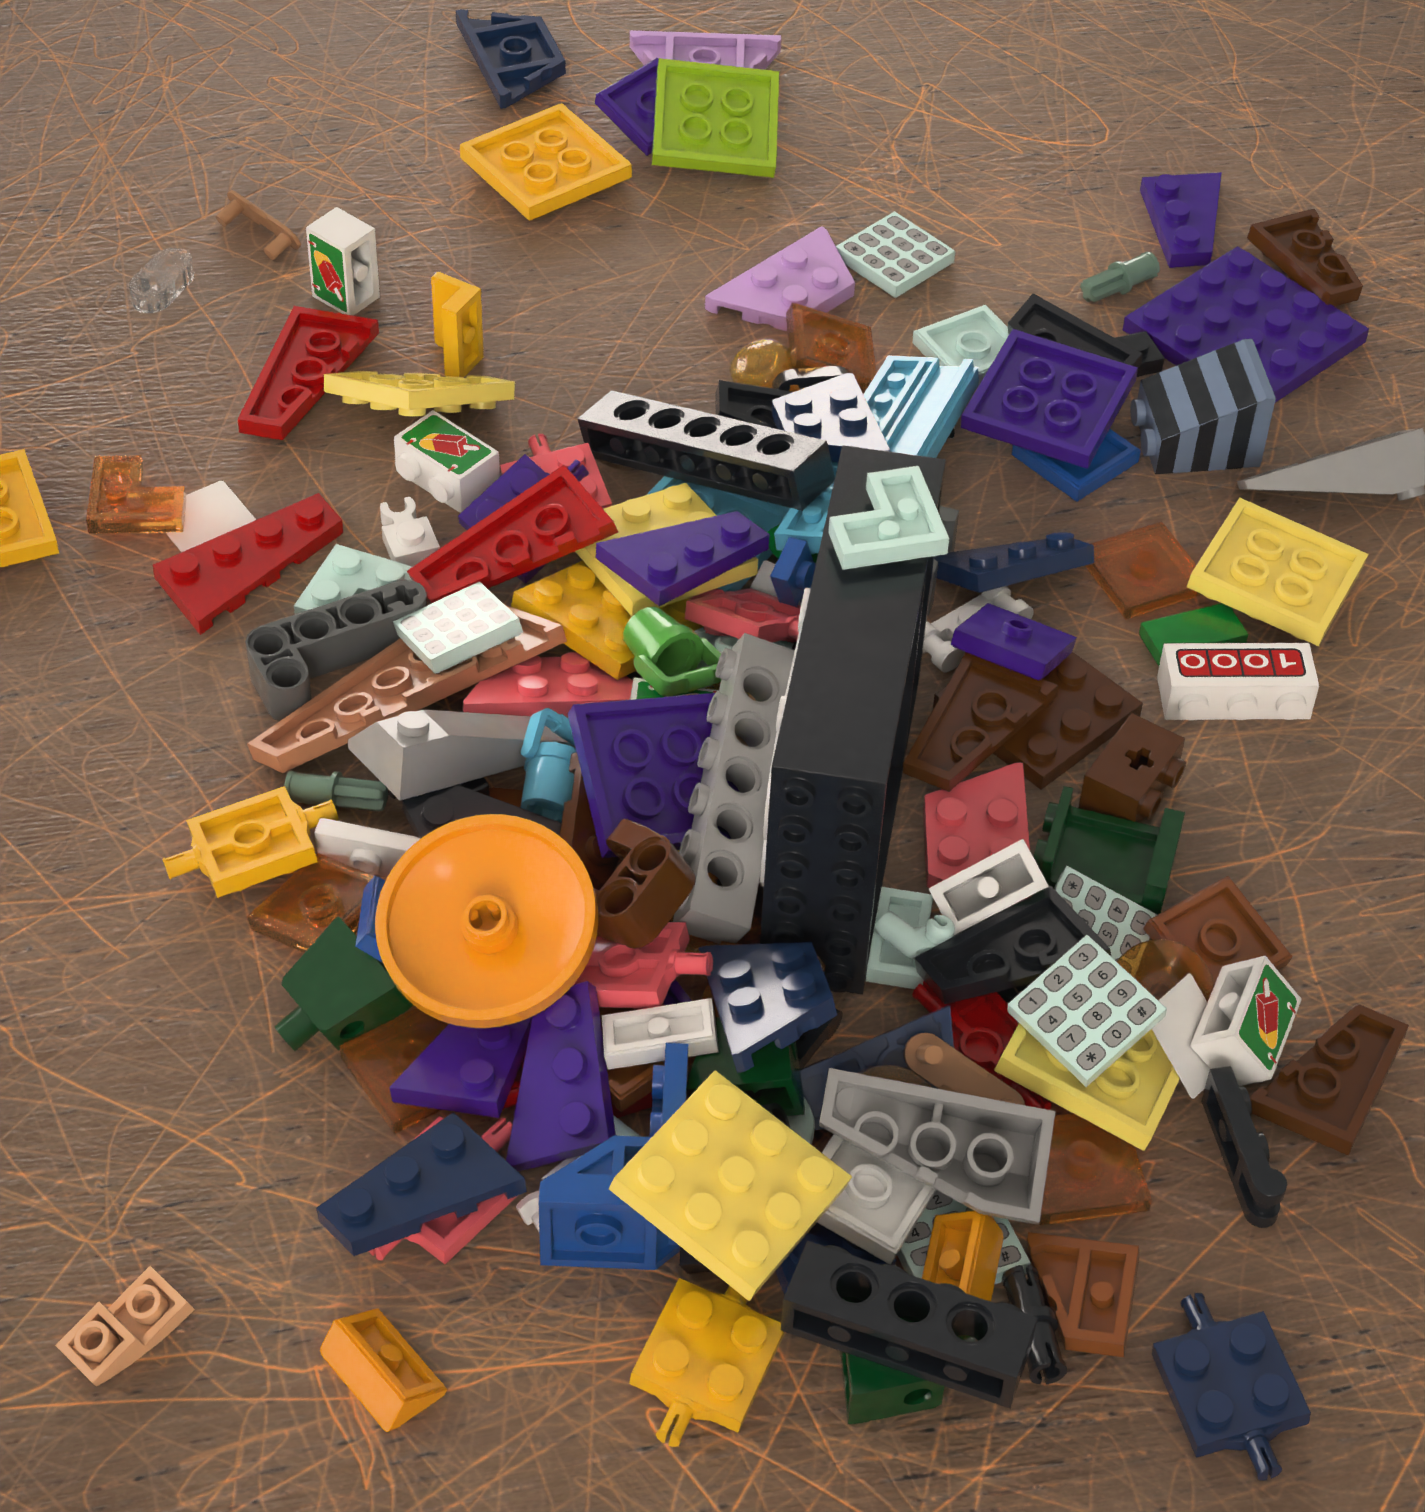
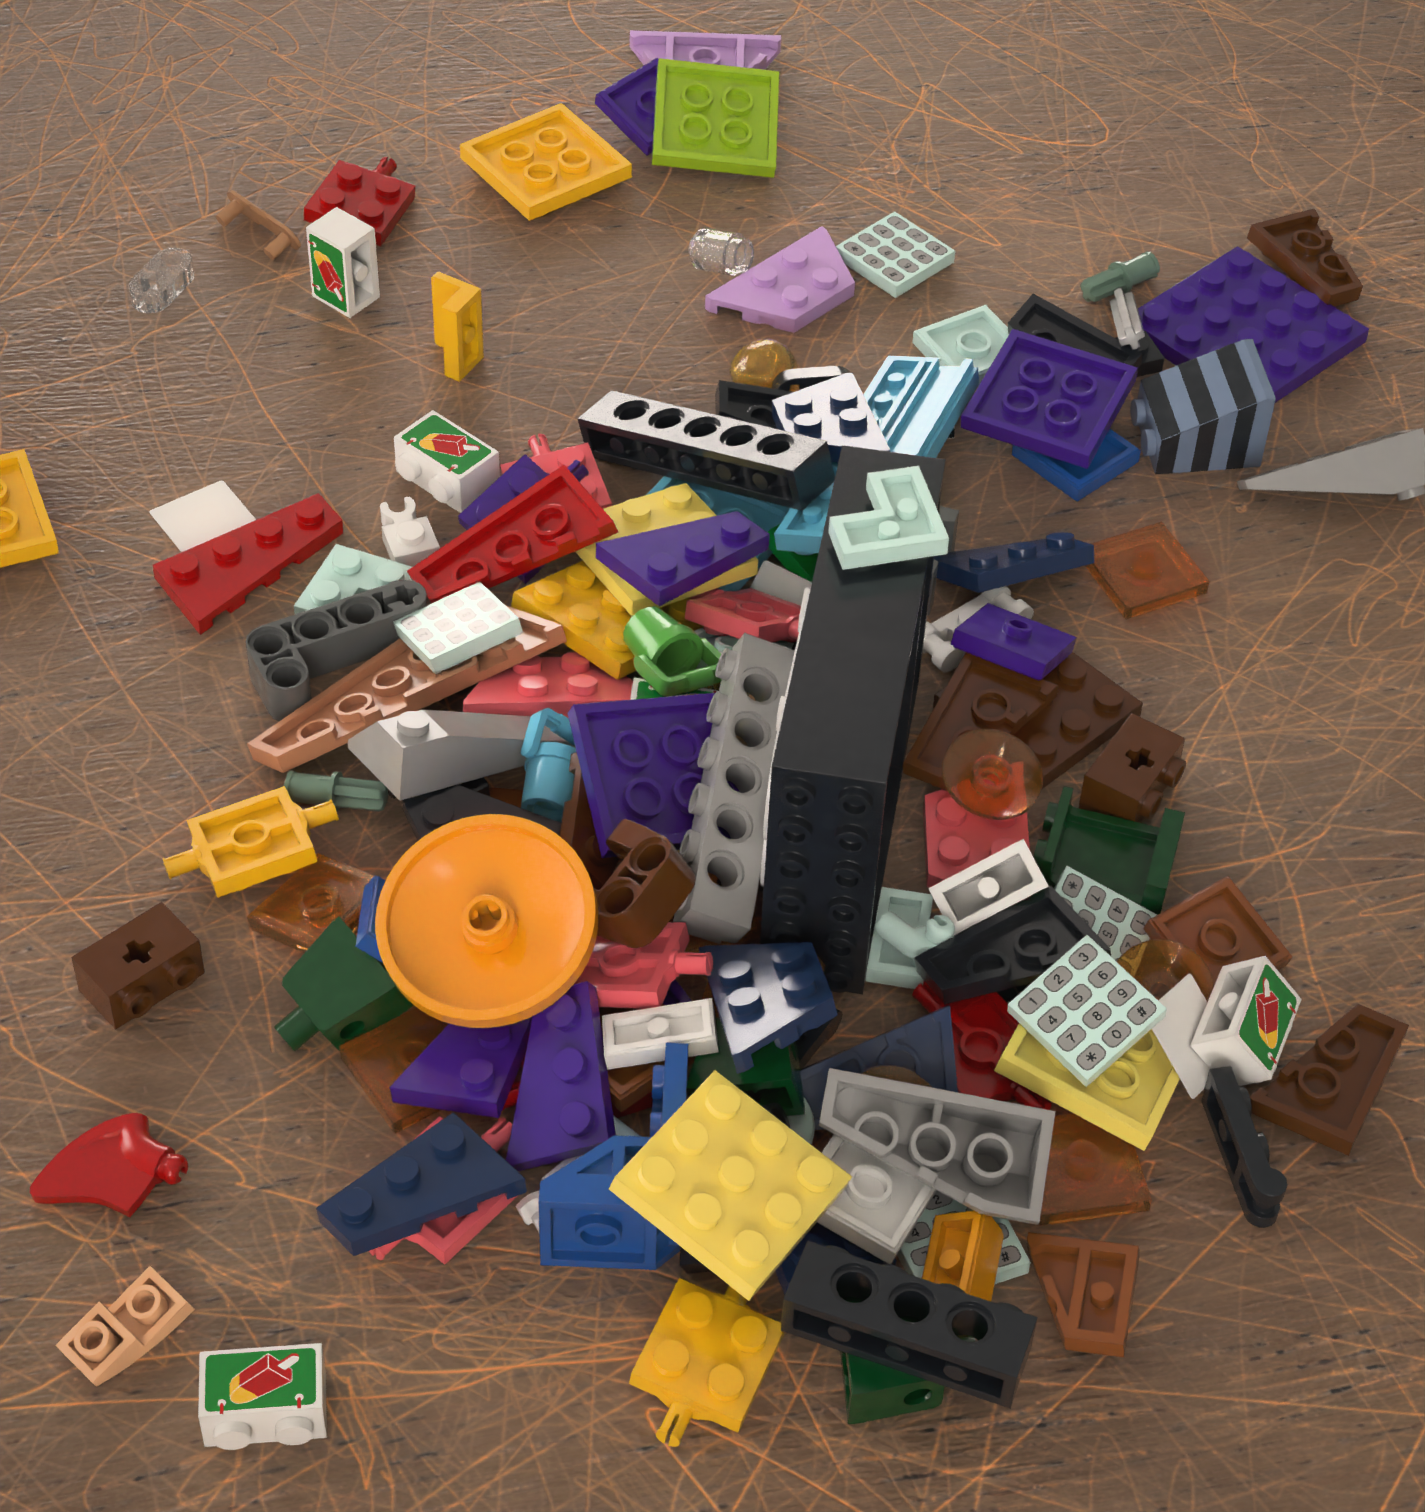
clear orange plate [86,455,187,534] -> none
red wing [238,306,379,440] -> none
white plate [314,818,420,877] -> none
light orange slope [320,1308,447,1432] -> none
light yellow plate [324,371,515,416] -> none
dark blue wing [456,9,566,109] -> none
blue plate [770,537,816,607] -> none
clear orange plate [786,303,877,393] -> none
medium nougat piece [904,1033,1025,1105] -> none
black pin [1002,1265,1067,1384] -> none
green tile [1139,603,1249,666] -> none
dark purple wing [1140,172,1222,268] -> none
dark blue plate [1152,1293,1311,1481] -> none
white brick [1157,643,1319,720] -> none
light yellow plate [1187,497,1369,646] -> none
none -> red arm [30,1113,188,1218]
none -> reddish brown brick [71,902,205,1030]
none -> brick [198,1343,327,1450]
none -> red plate [304,157,416,247]
none -> clear brick [688,227,754,276]
none -> clear orange dish [942,729,1043,820]
none -> light grey axle [1109,287,1145,350]

